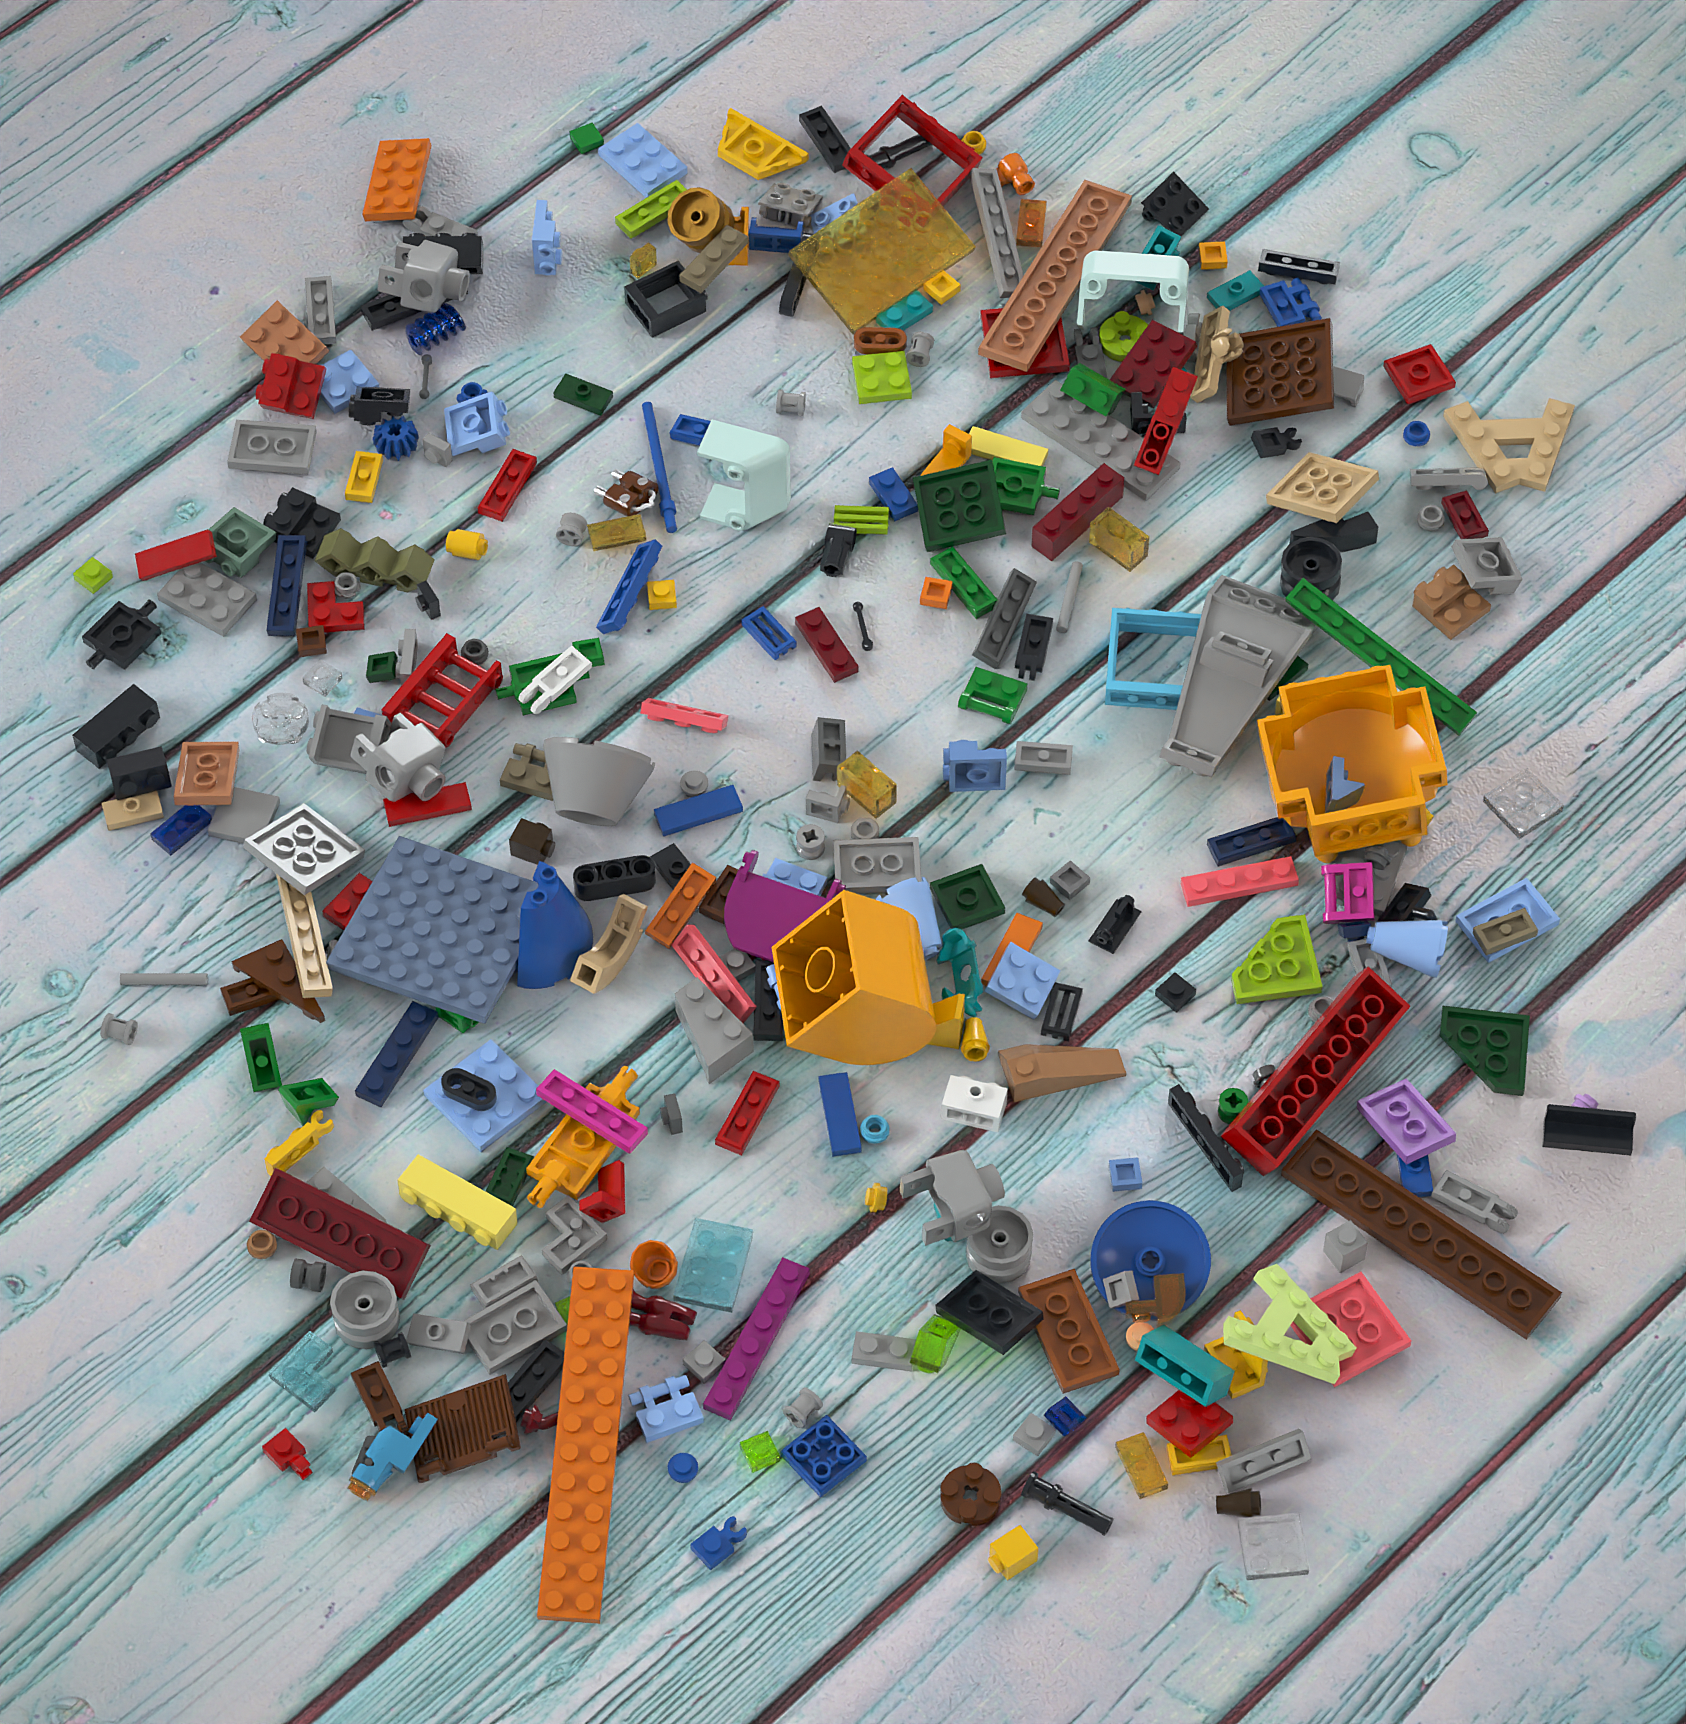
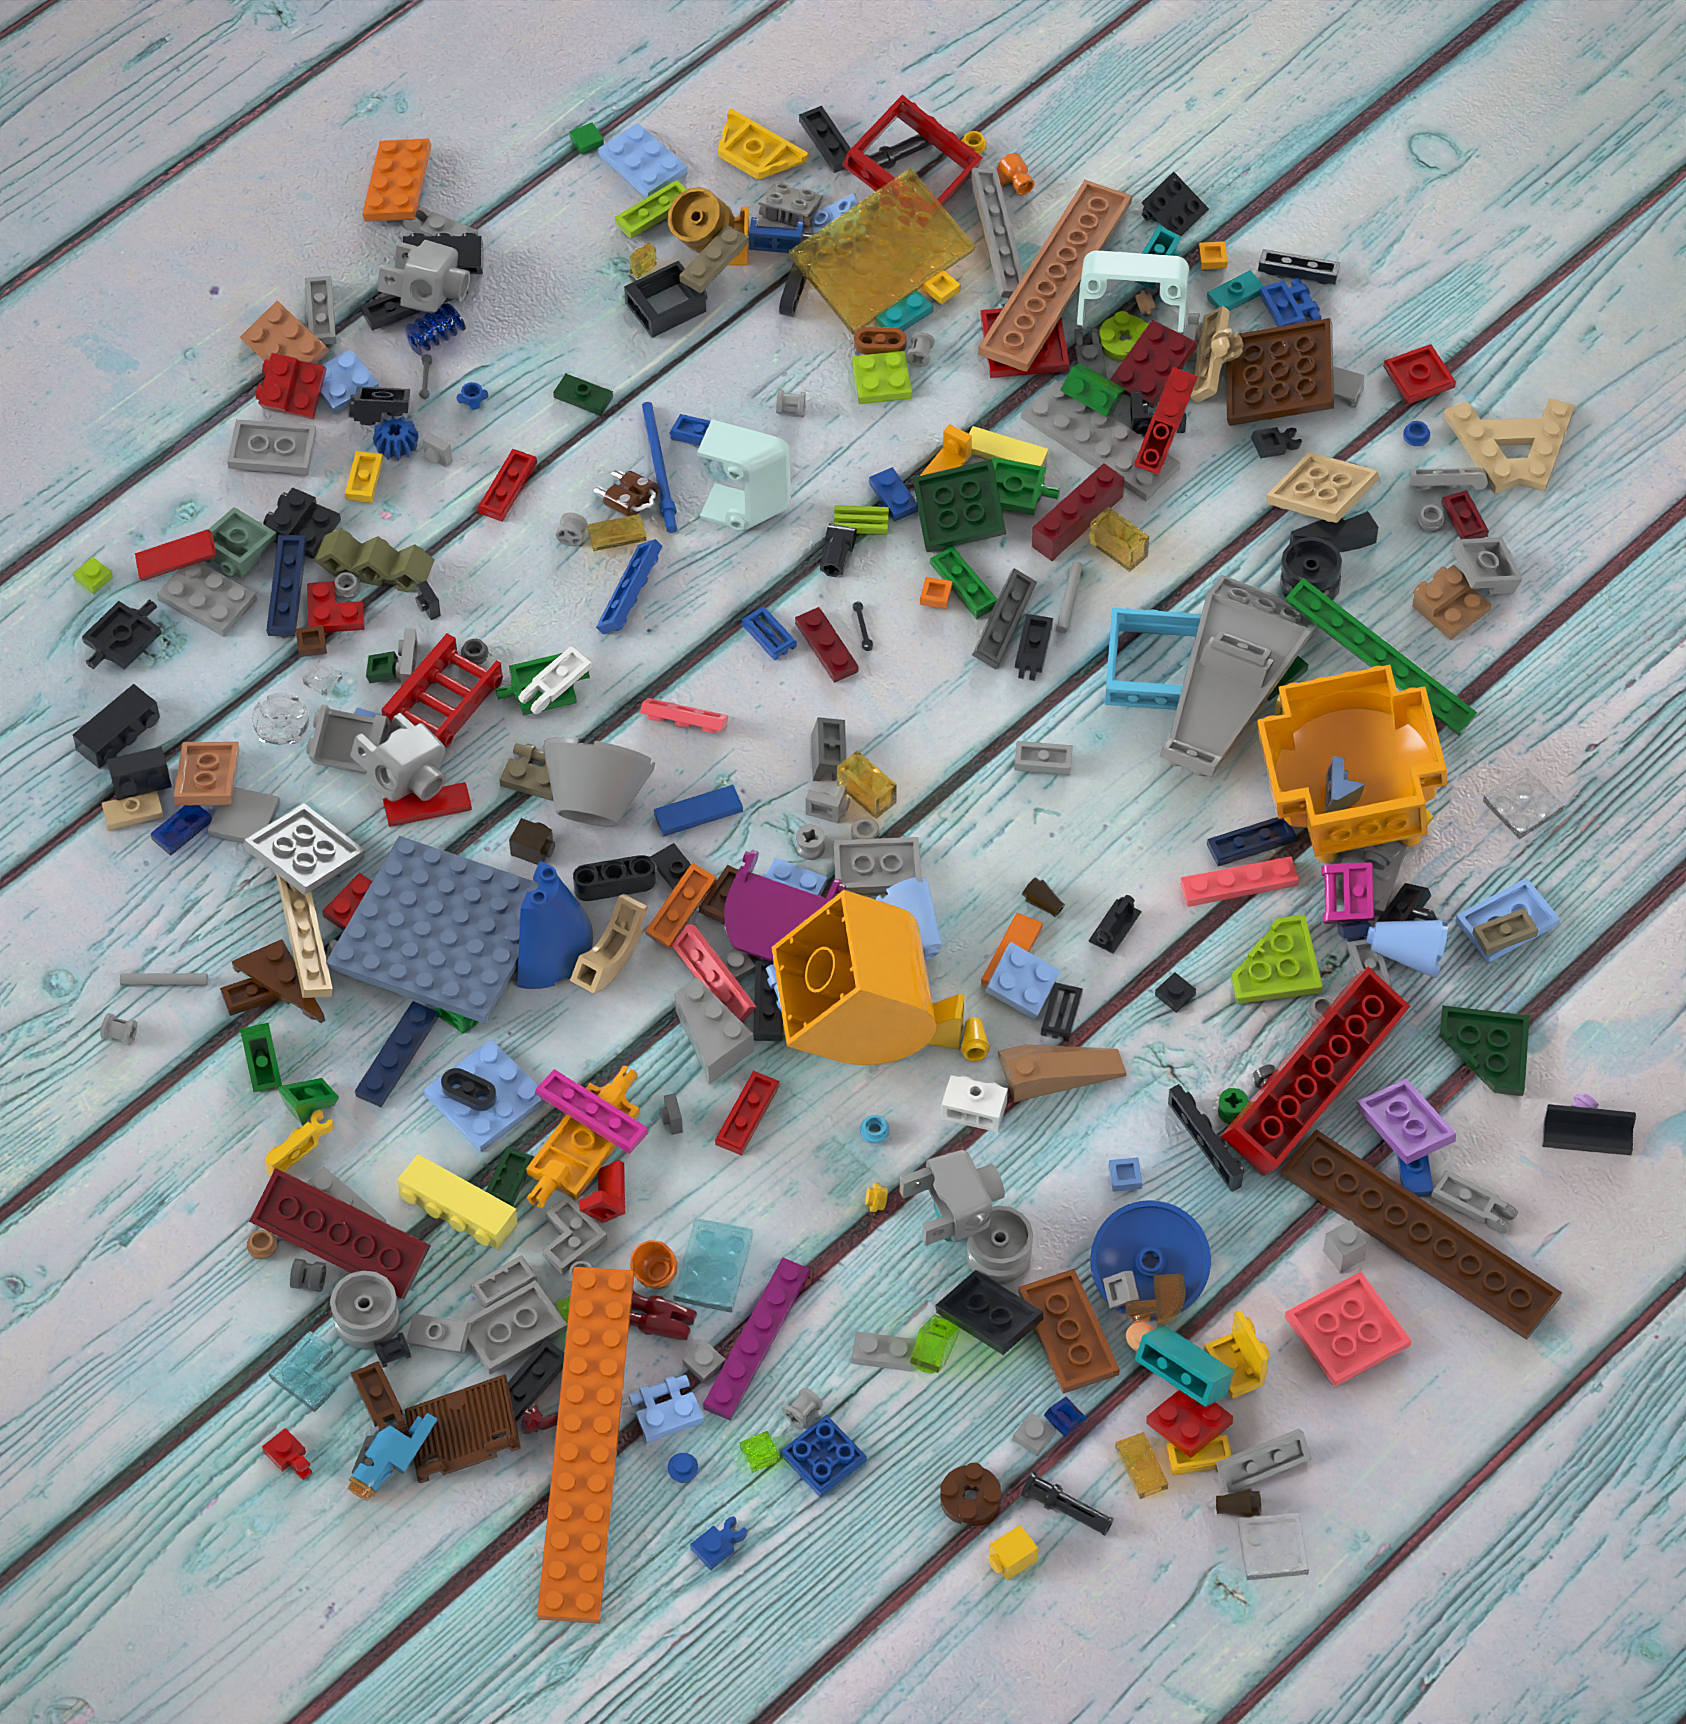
light blue plate [444,391,510,456] -> none
yellow brick [446,529,488,560] -> none
light blue plate [532,200,562,275] -> none
green tile [572,637,605,667] -> none
yellow plate [647,580,677,610] -> none
light grey plate [680,771,708,797] -> none
blue tile [818,1072,862,1157] -> none
dark green plate [930,864,1005,930] -> none
teal piece [936,928,984,1017] -> none
medium blue plate [943,740,1007,792] -> none
green plate [958,667,1028,725] -> none
clear orange plate [1016,199,1047,247] -> none
flat silver plate [1050,860,1090,900] -> none
yellowish green plate [1223,1264,1357,1384] -> none

